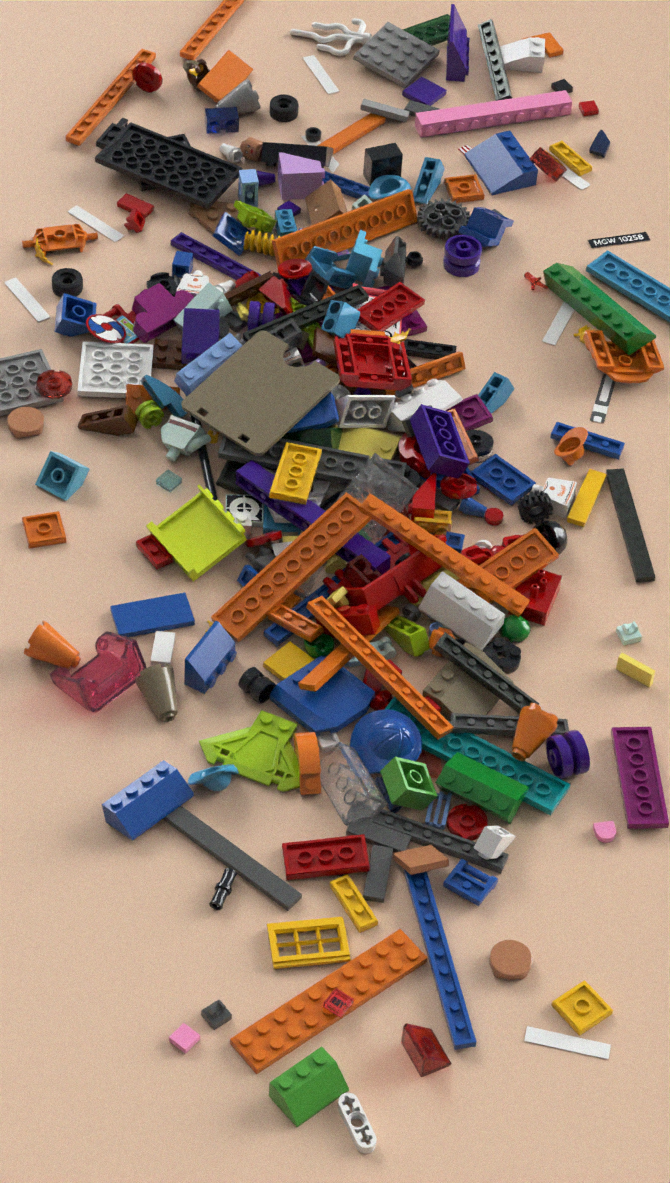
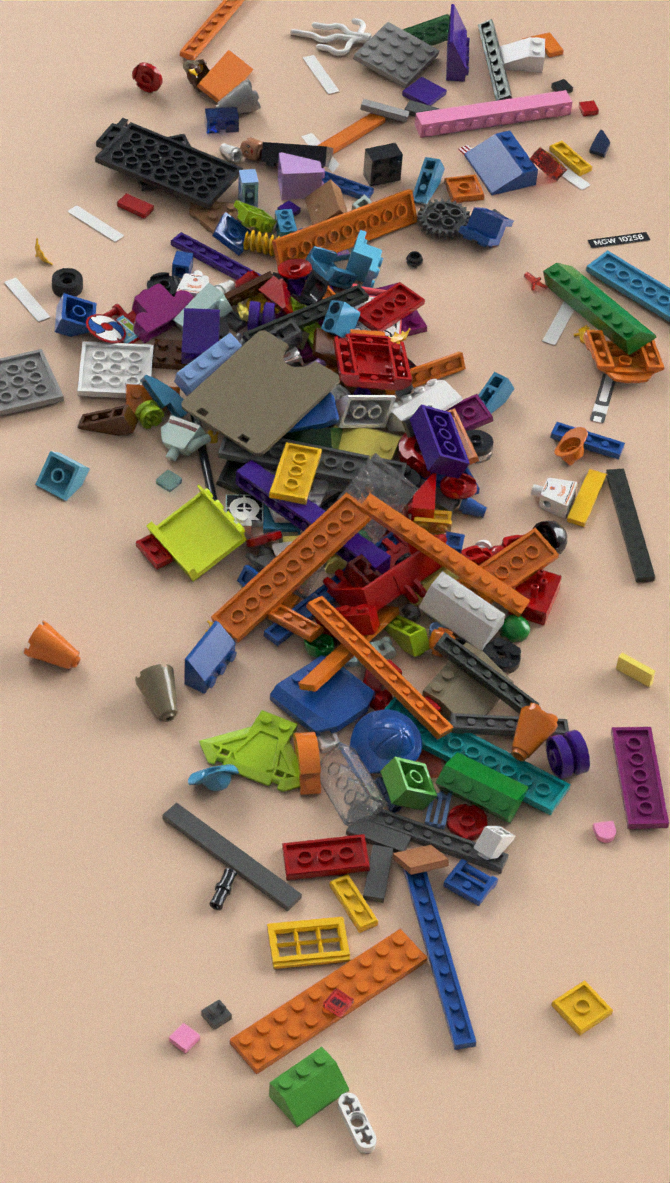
nougat tile [7,407,44,439] -> none
orange plate [22,224,98,257] -> none
orange tile [22,511,67,549] -> none
clear red tile [36,370,72,399] -> none
clear pink windscreen [50,631,146,712] -> none
orange plate [66,49,156,146] -> none
blue slope [102,760,194,841] -> none
blue tile [110,592,195,639] -> none
red tile [124,208,145,233] -> none
white tile [151,631,175,667] -> none
black wheel [238,667,276,704] -> none
dark purple cone [256,170,275,186] -> none
yellow tile [263,641,315,681] -> none
black tyre [269,94,299,122] -> none
black tile [305,127,322,142] -> none
light yellow tile [326,586,349,608] -> none
dark azure hat [368,175,411,199] -> none
dark grey wedge [380,236,406,287] -> none
clear red slope [401,1023,452,1077] -> none
black tile [404,339,457,360] -> none
dark purple wheel [443,235,482,277] -> none
blue plate [471,454,536,506] -> none
red tile [484,508,504,526] -> none
nougat tile [489,940,533,980] -> none
black tyre [517,490,553,524] -> none
white sticker [524,1026,611,1059] -> none
light aqua tile [616,621,642,646] -> none

